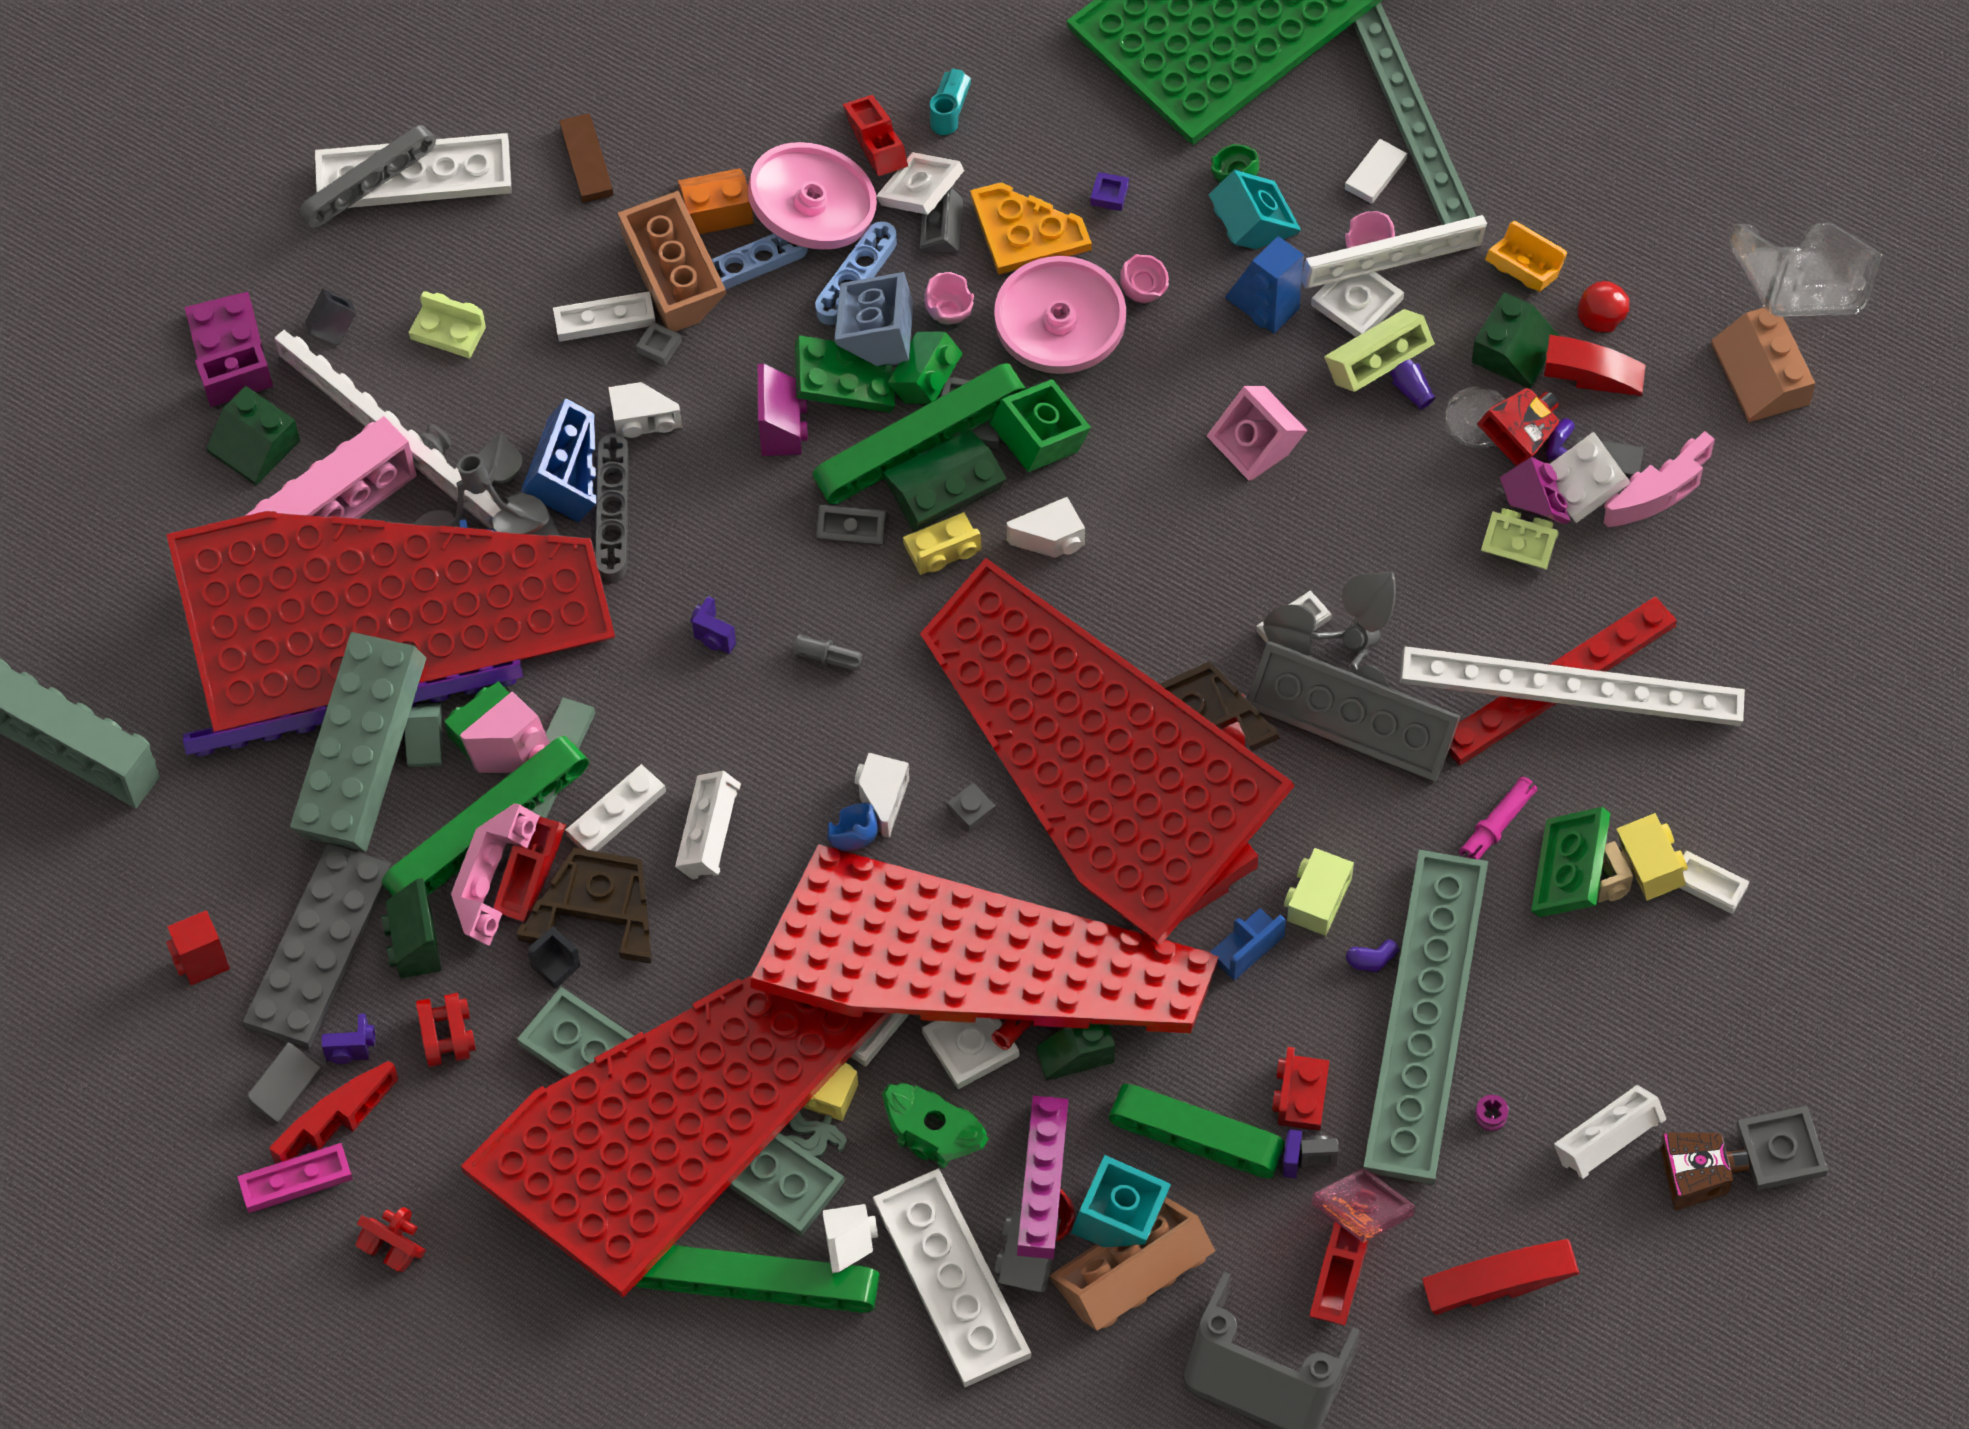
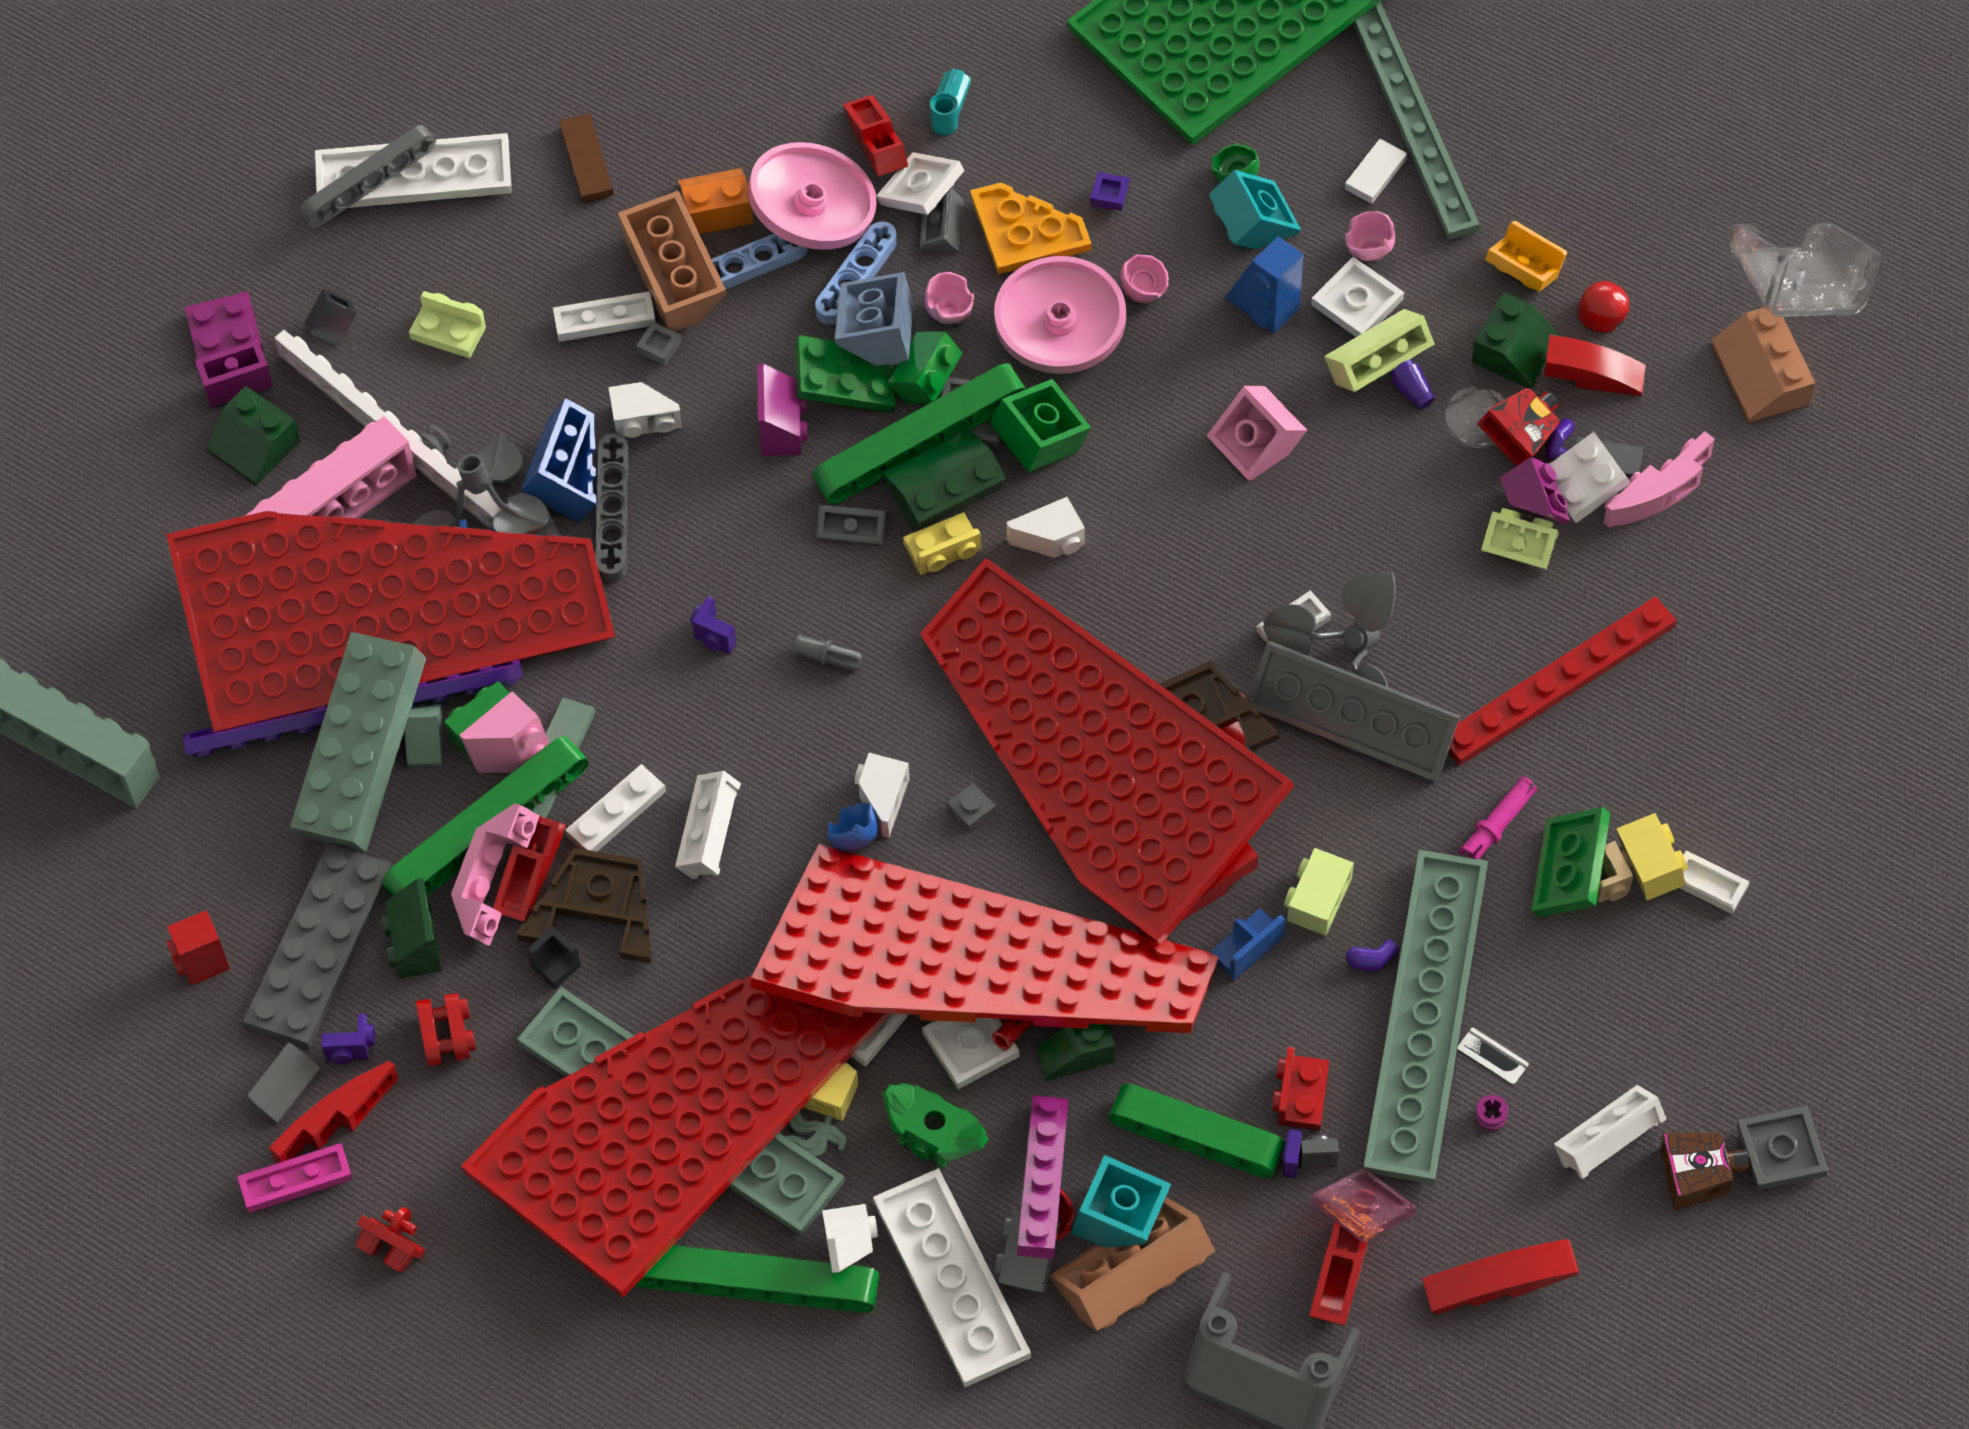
white tile [1302,215,1487,288] -> none
white plate [1400,647,1745,726] -> none
none -> sticker [1457,1028,1529,1084]

